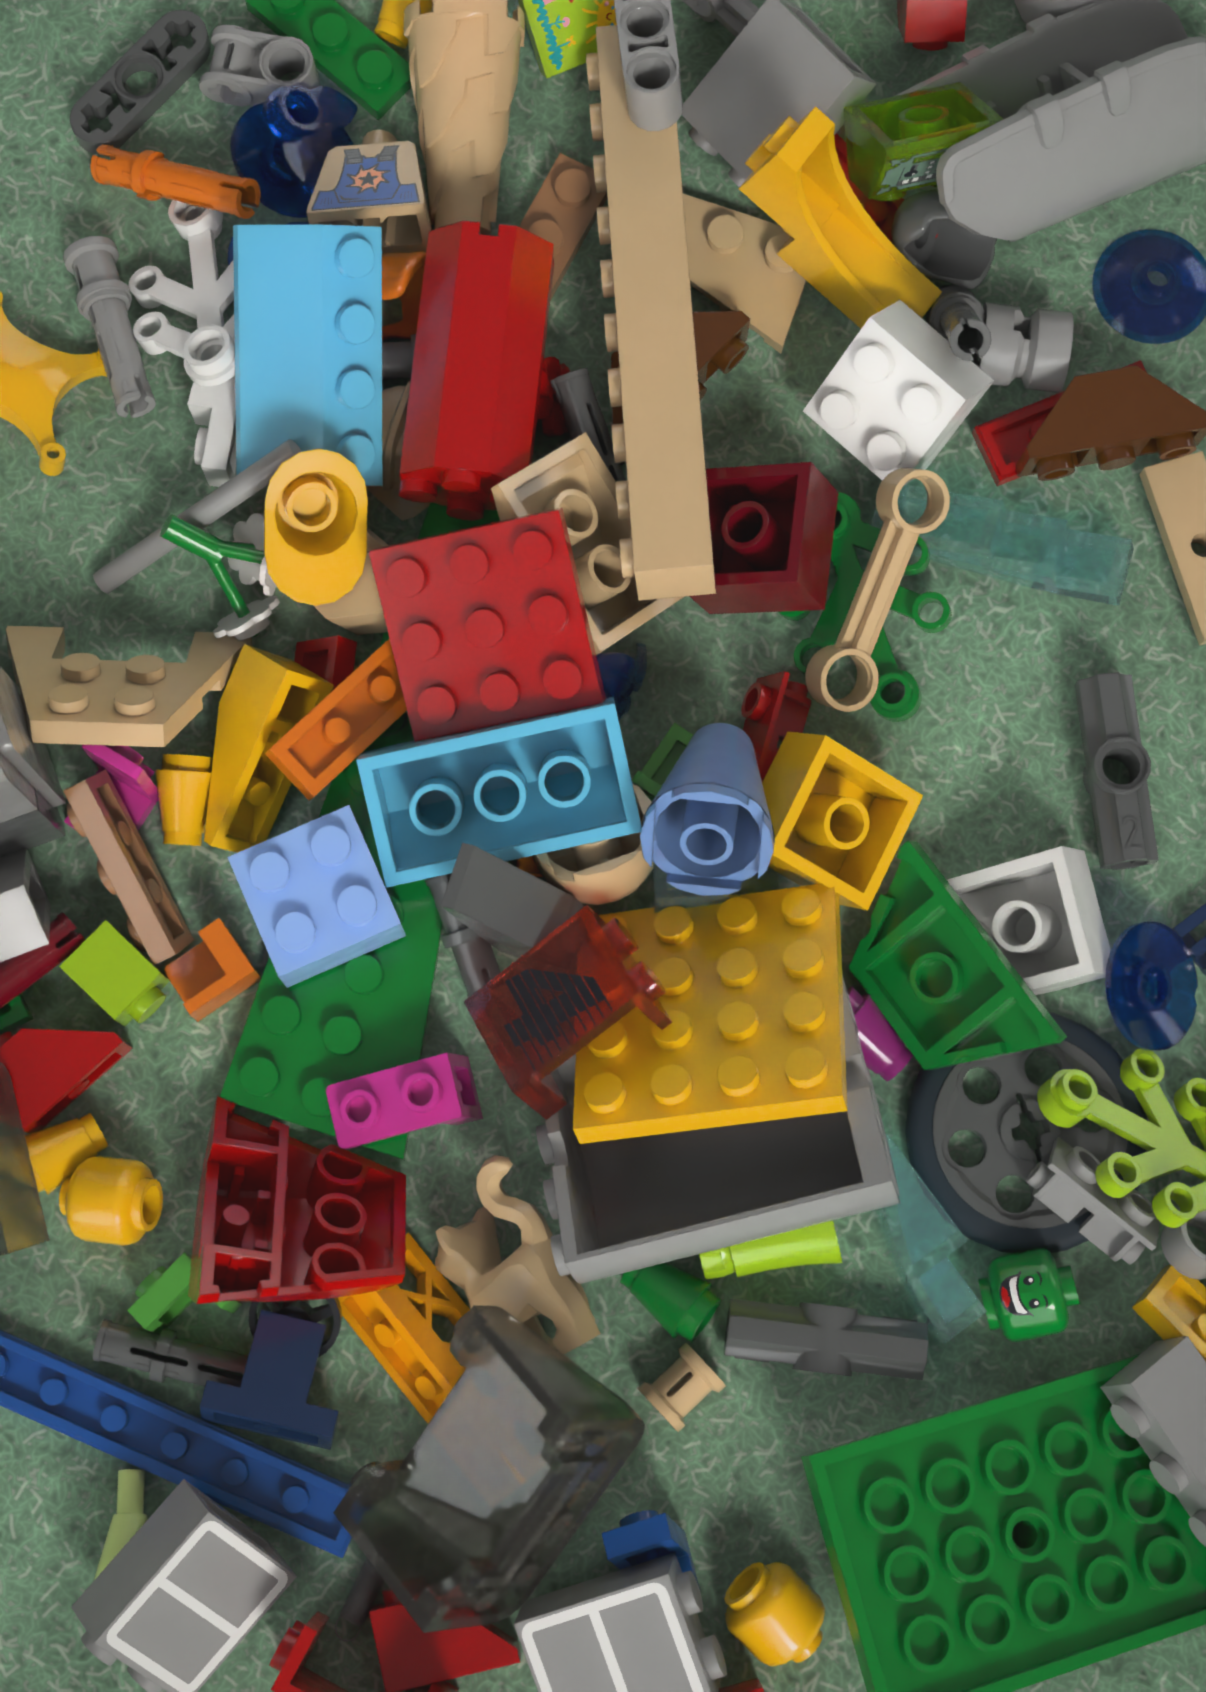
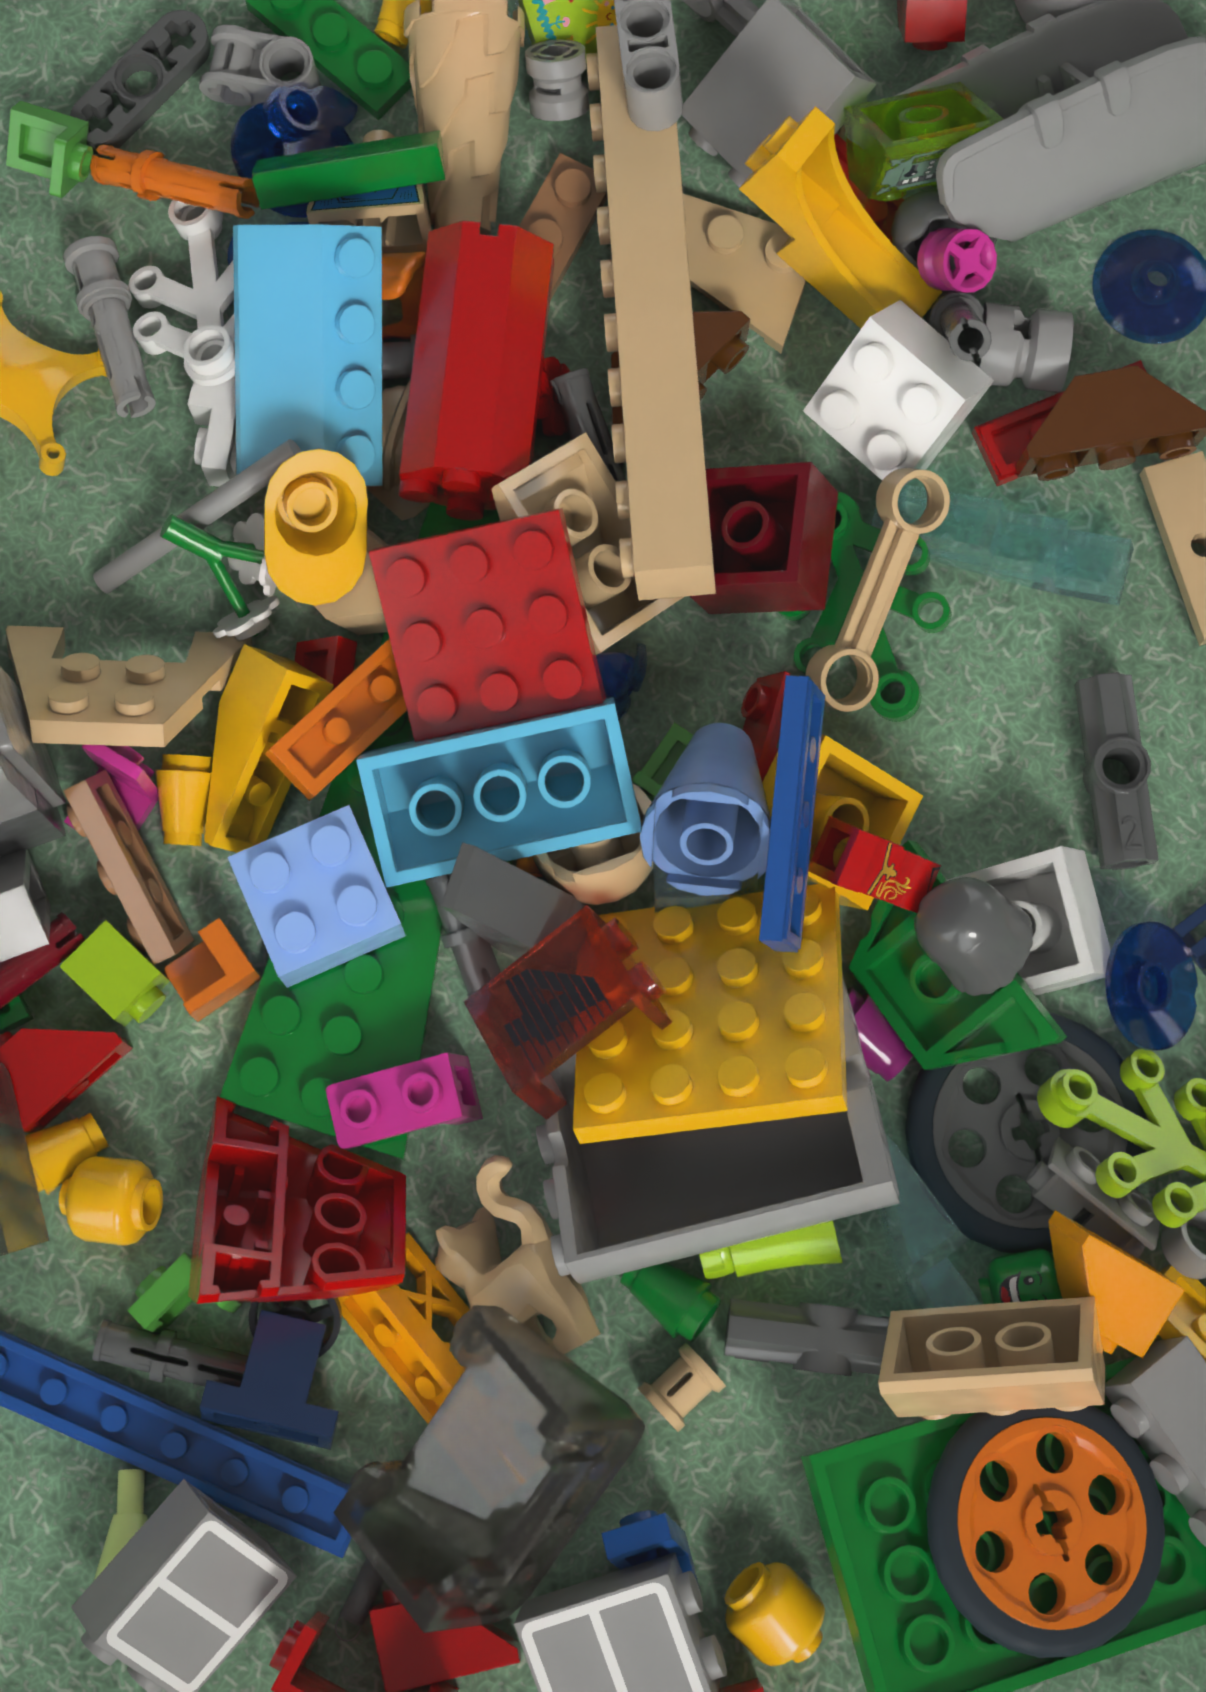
none -> bright green bracket [6,101,93,198]
none -> green slope [252,130,446,210]
none -> light grey wheel [525,39,589,121]
none -> blue tile [759,675,825,953]
none -> red leg [808,816,942,913]
none -> tan slope [878,1296,1105,1420]
none -> dark grey hair [914,877,1033,996]
none -> dark pink wheel [917,228,997,293]
none -> orange wedge [926,1405,1165,1658]
none -> light orange slope [1048,1210,1185,1358]

